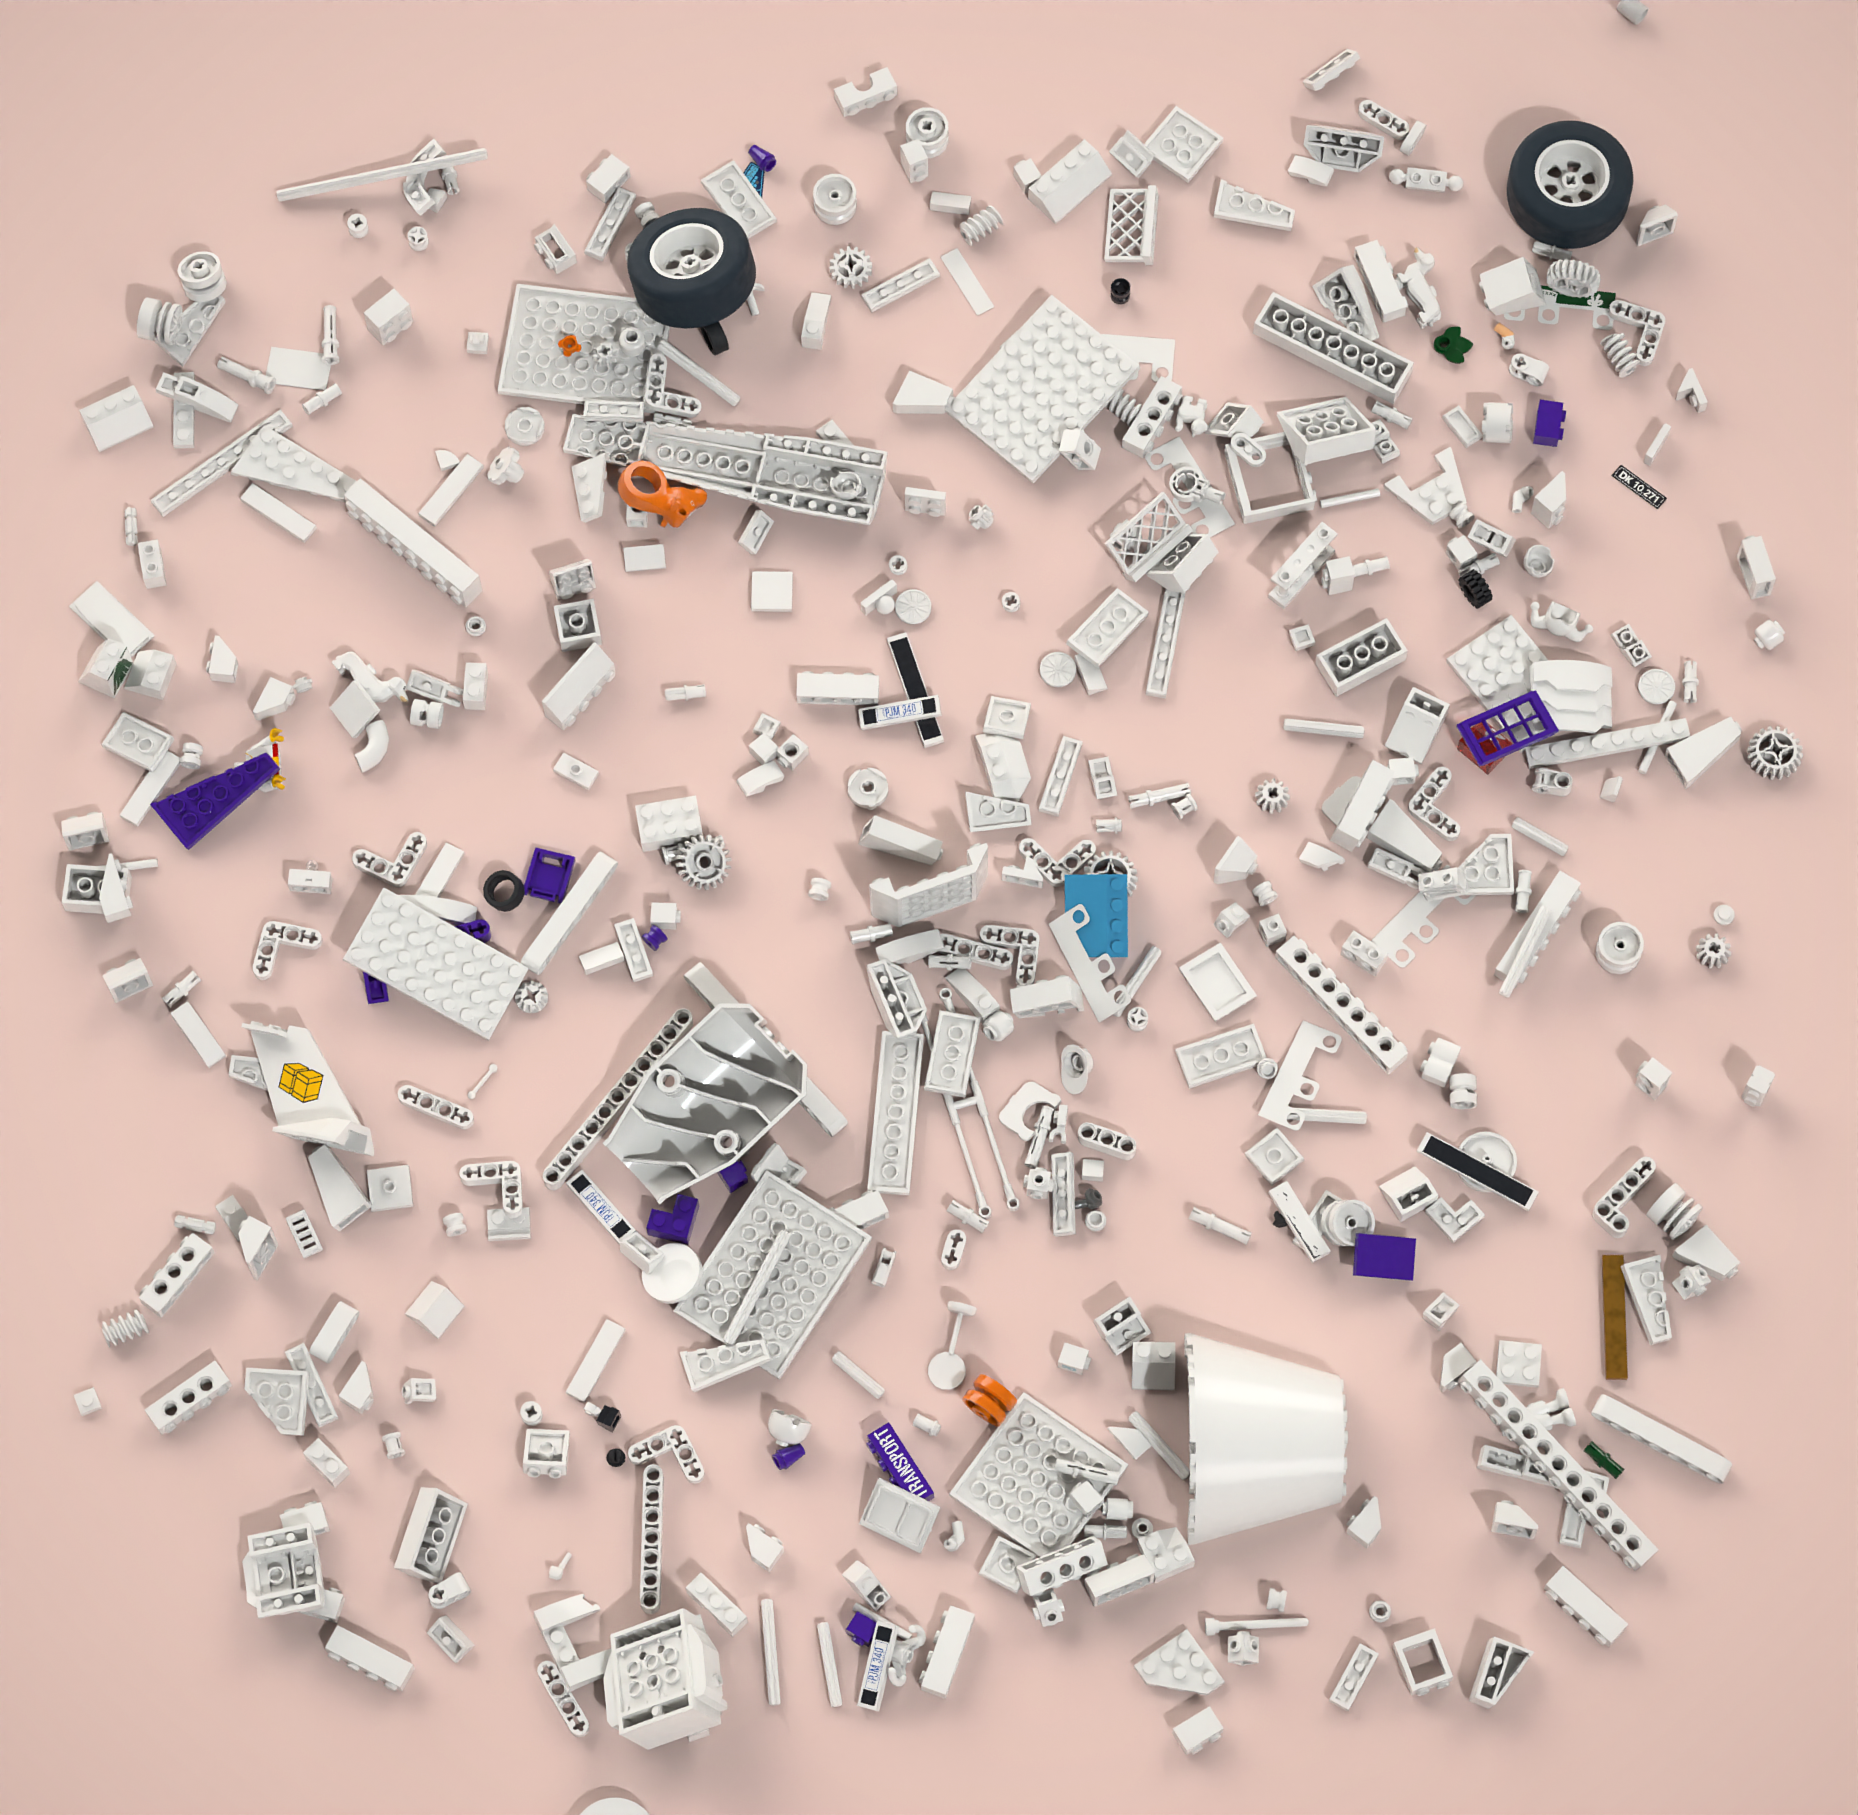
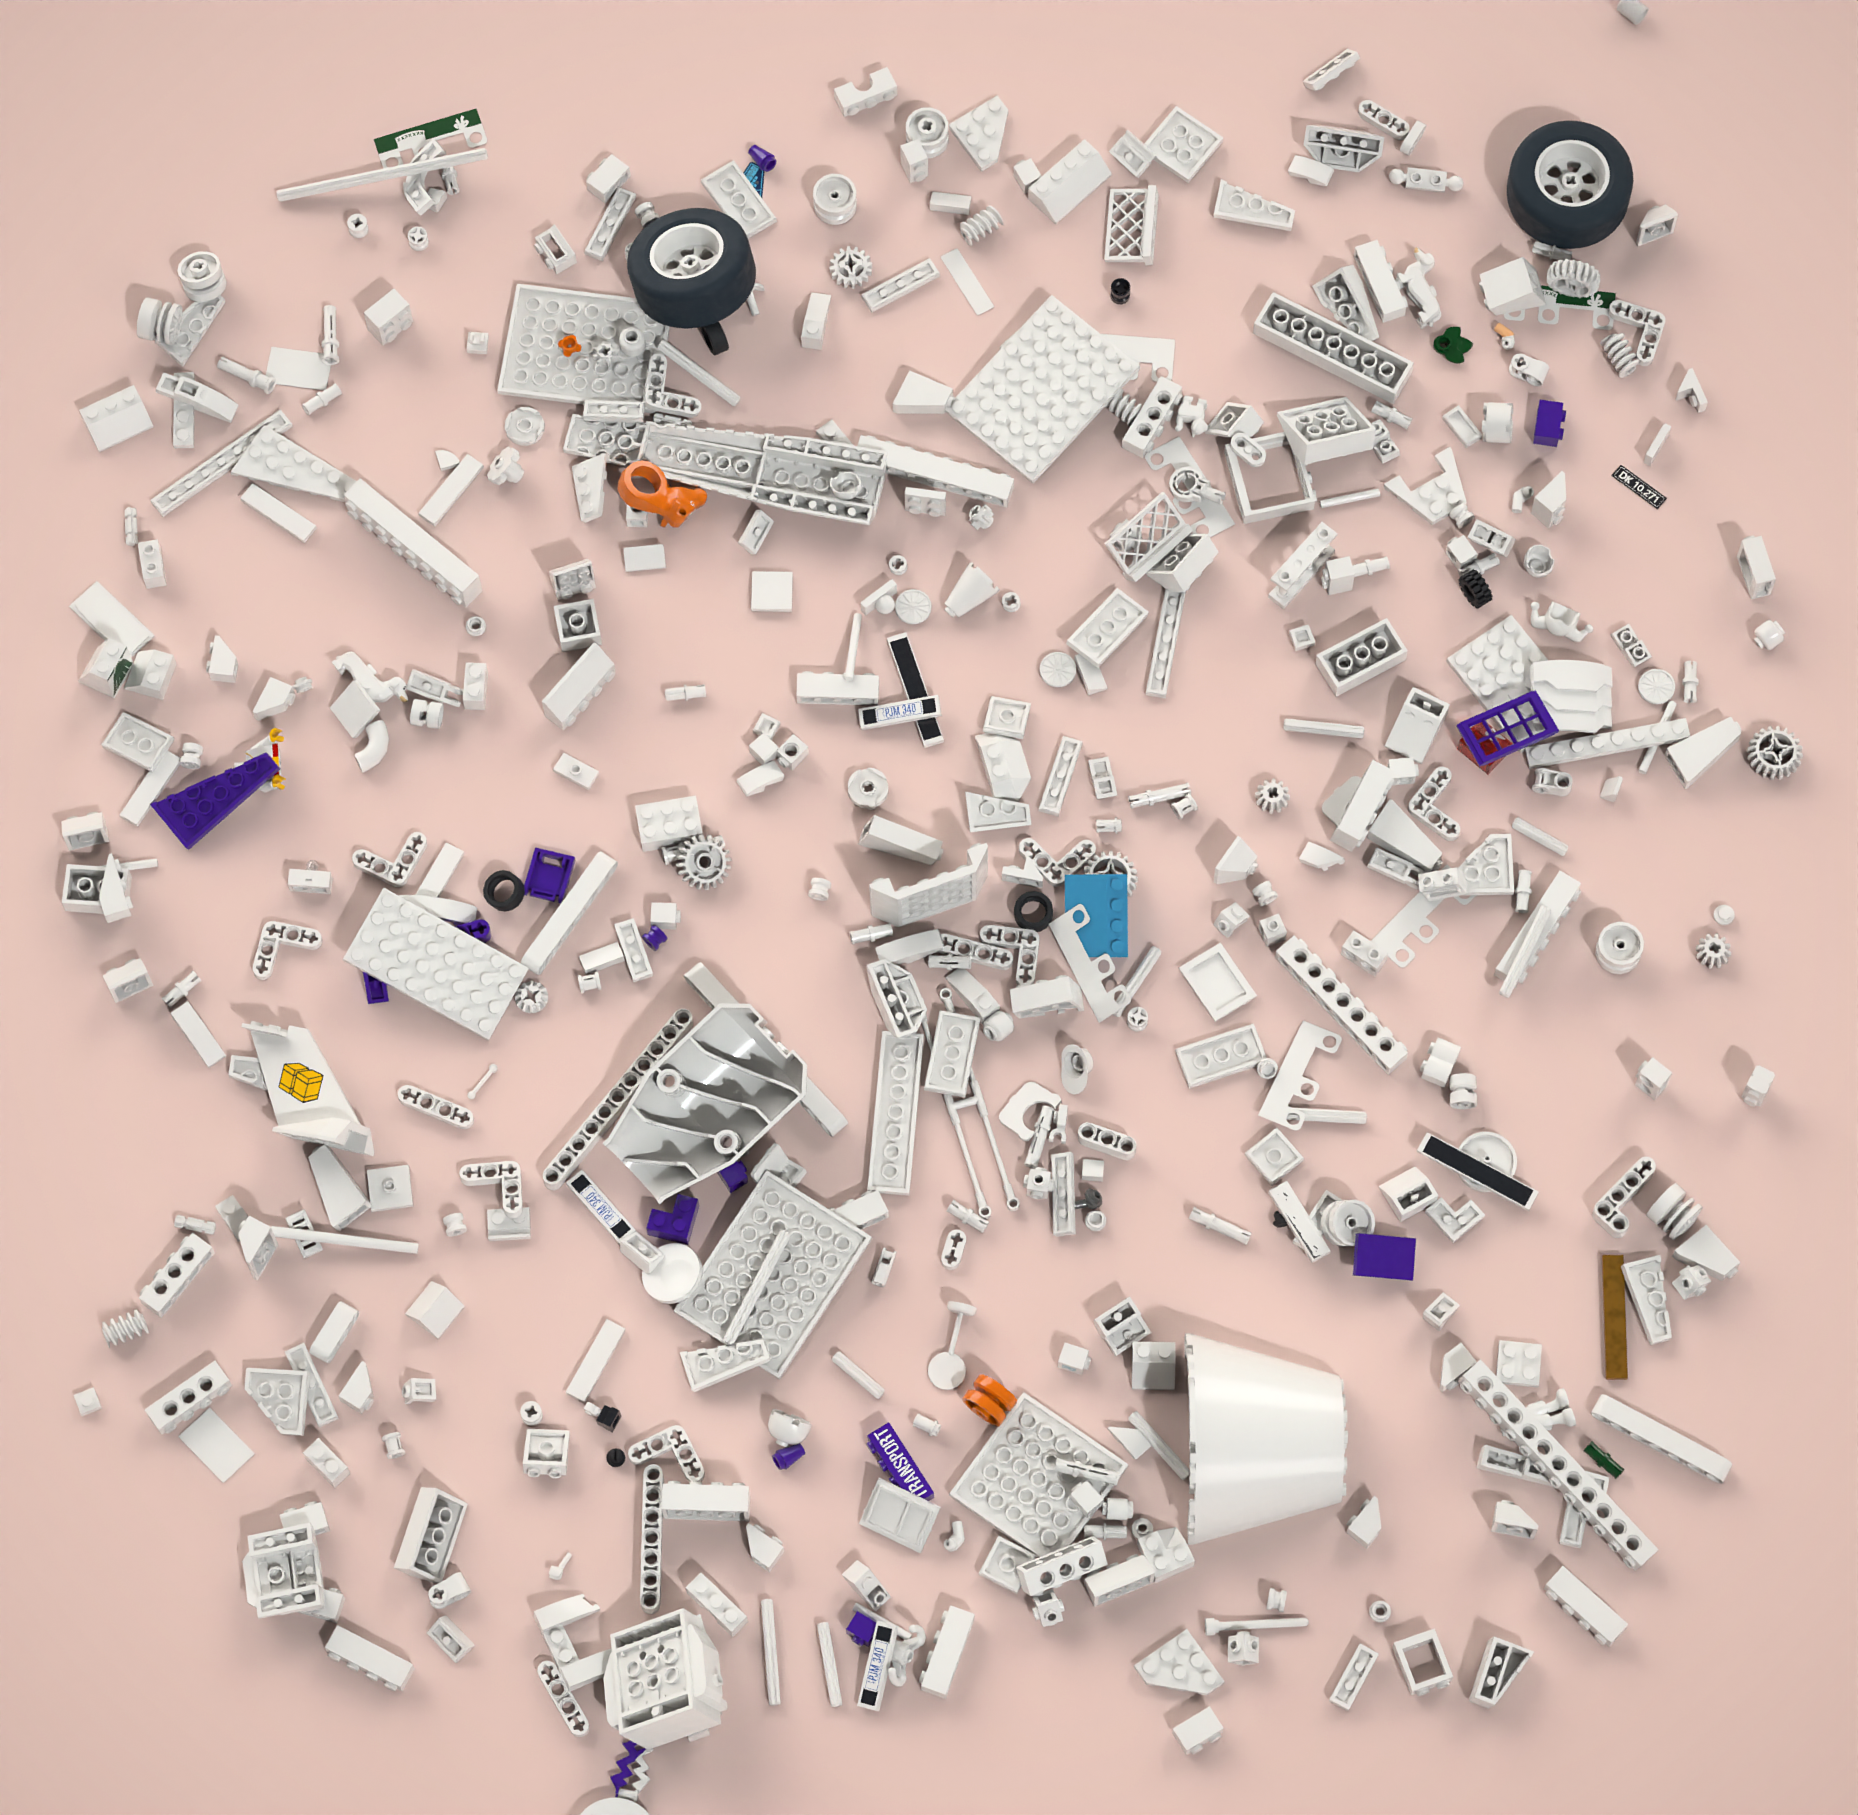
white brick [1059,428,1101,470] -> none
none -> white piece [178,1407,255,1483]
none -> white piece [271,1226,419,1254]
none -> piece [374,108,487,169]
none -> white bush [578,971,601,994]
none -> piece [610,1740,654,1802]
none -> white brick [661,1481,750,1522]
none -> white bar [845,613,862,681]
none -> white brick [857,435,1014,508]
none -> white cone [944,562,1000,618]
none -> white plate [949,95,1008,172]
none -> black tyre [1014,891,1053,932]

